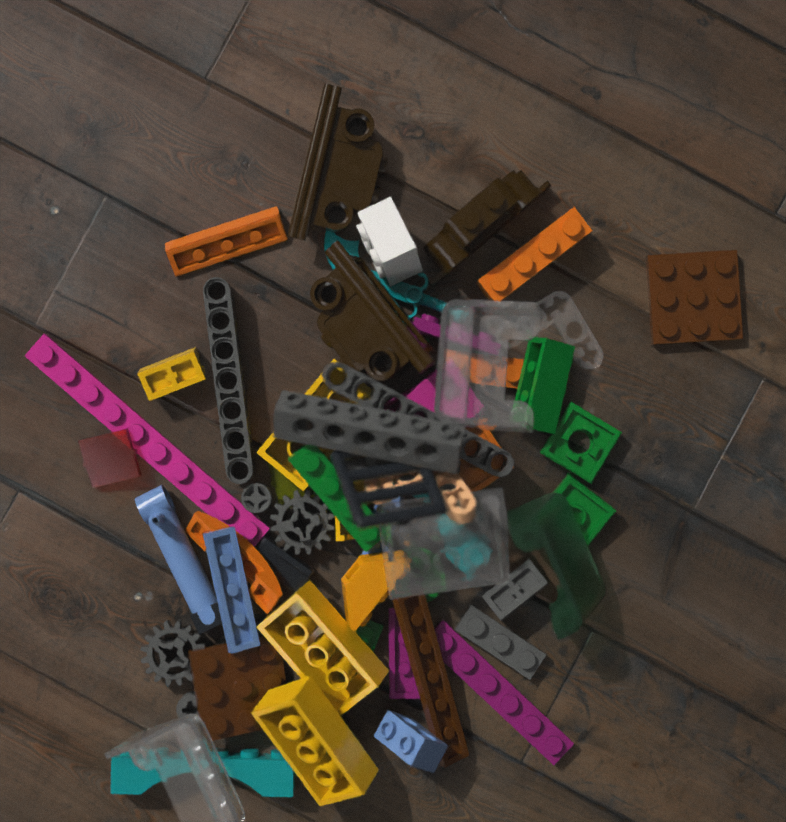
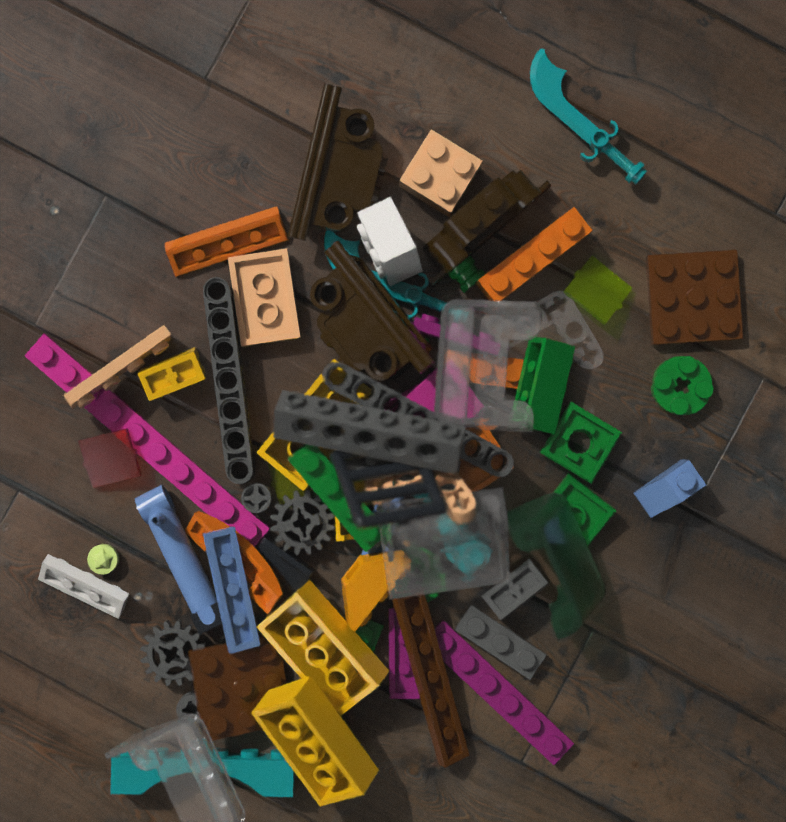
medium blue brick [374,710,448,773] -> none
none -> white plate [38,554,129,619]
none -> light nougat plate [64,325,171,409]
none -> yellowish green tile [87,544,119,575]
none -> light nougat plate [228,248,301,347]
none -> light nougat brick [399,129,483,218]
none -> green wheel [448,256,486,293]
none -> teal sword [530,48,648,185]
none -> clear neon green piece [563,256,632,325]
none -> medium blue slope [633,459,706,518]
none -> green plate [651,356,713,415]

